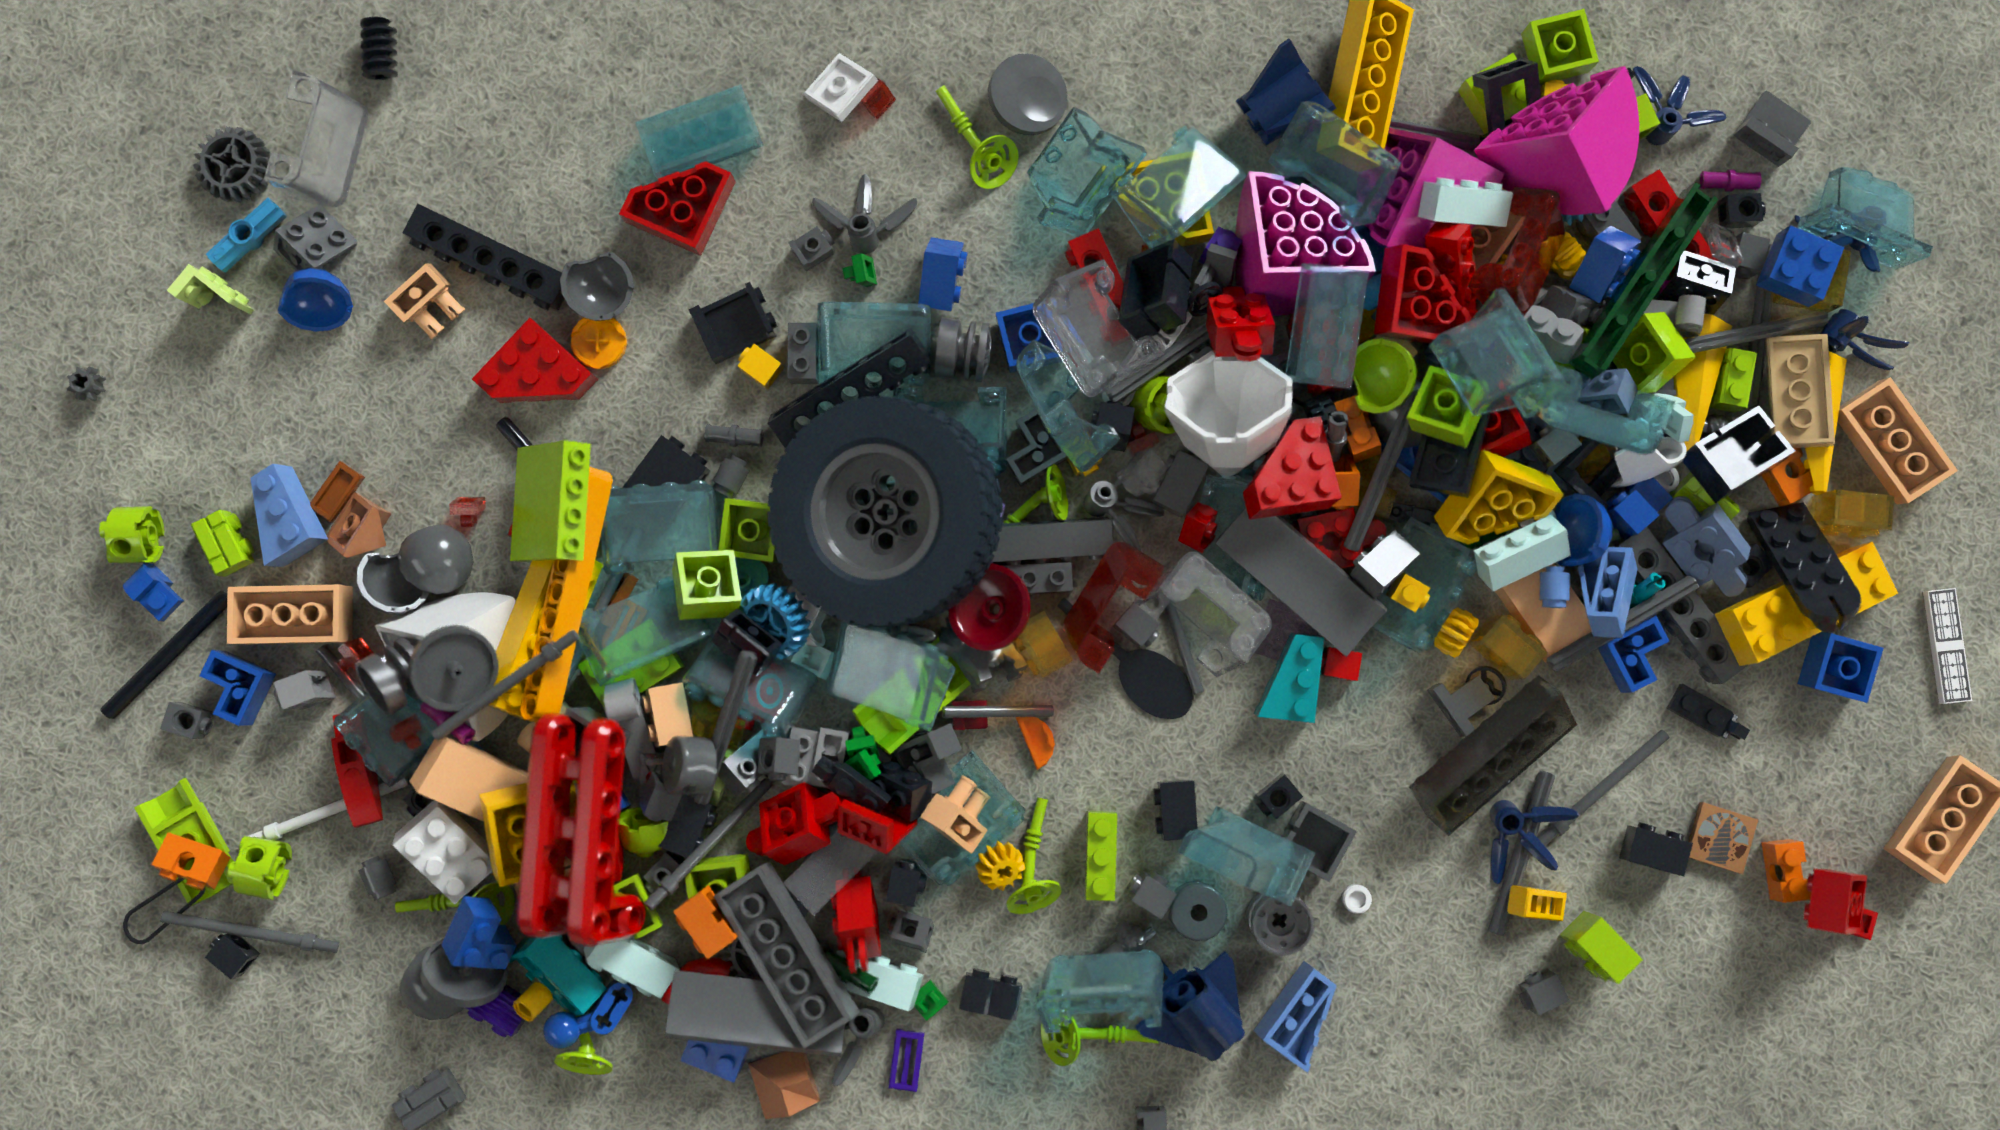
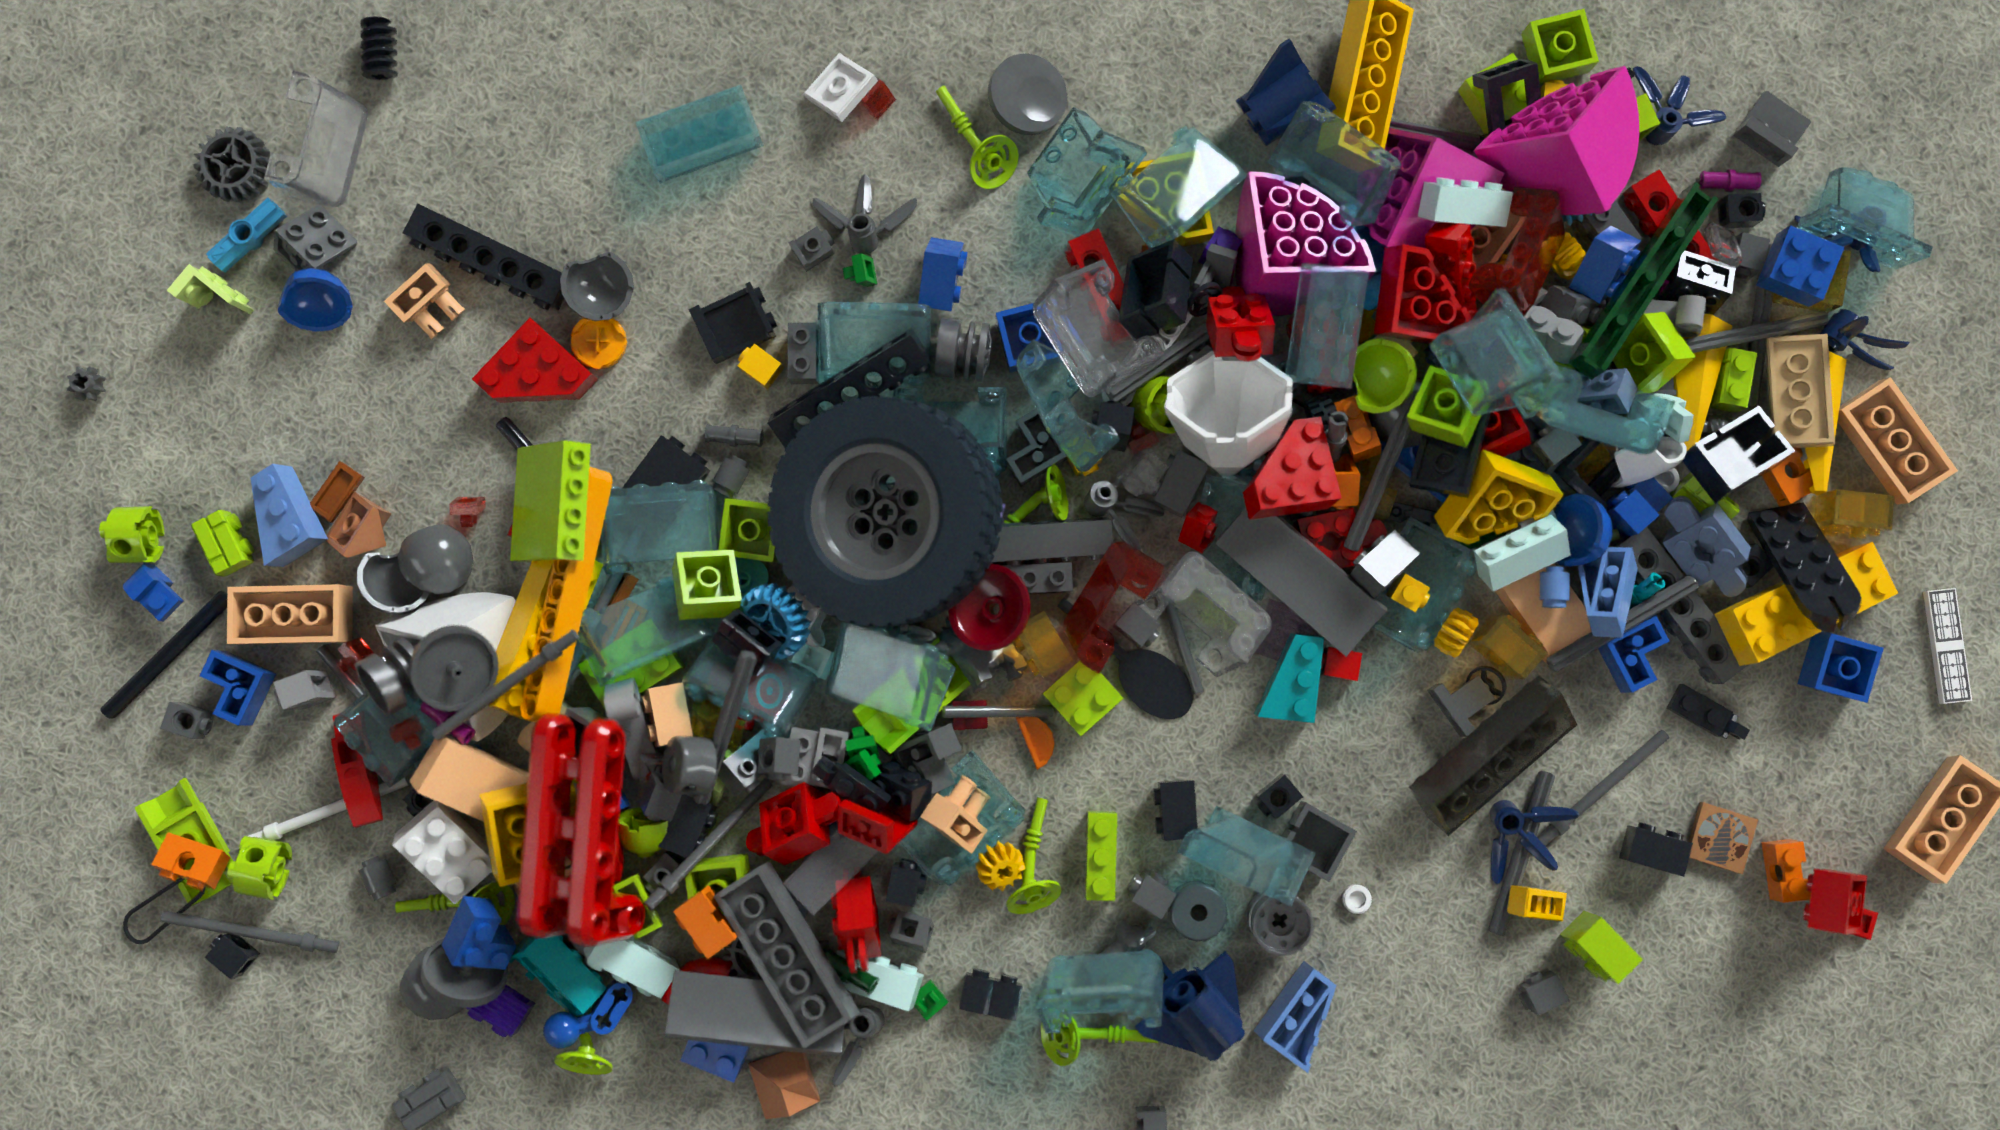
yellow beam [513,982,553,1022] -> none
red brick [619,161,736,256] -> none
dark purple tile [888,1029,925,1092] -> none
none -> lime brick [1042,655,1124,737]

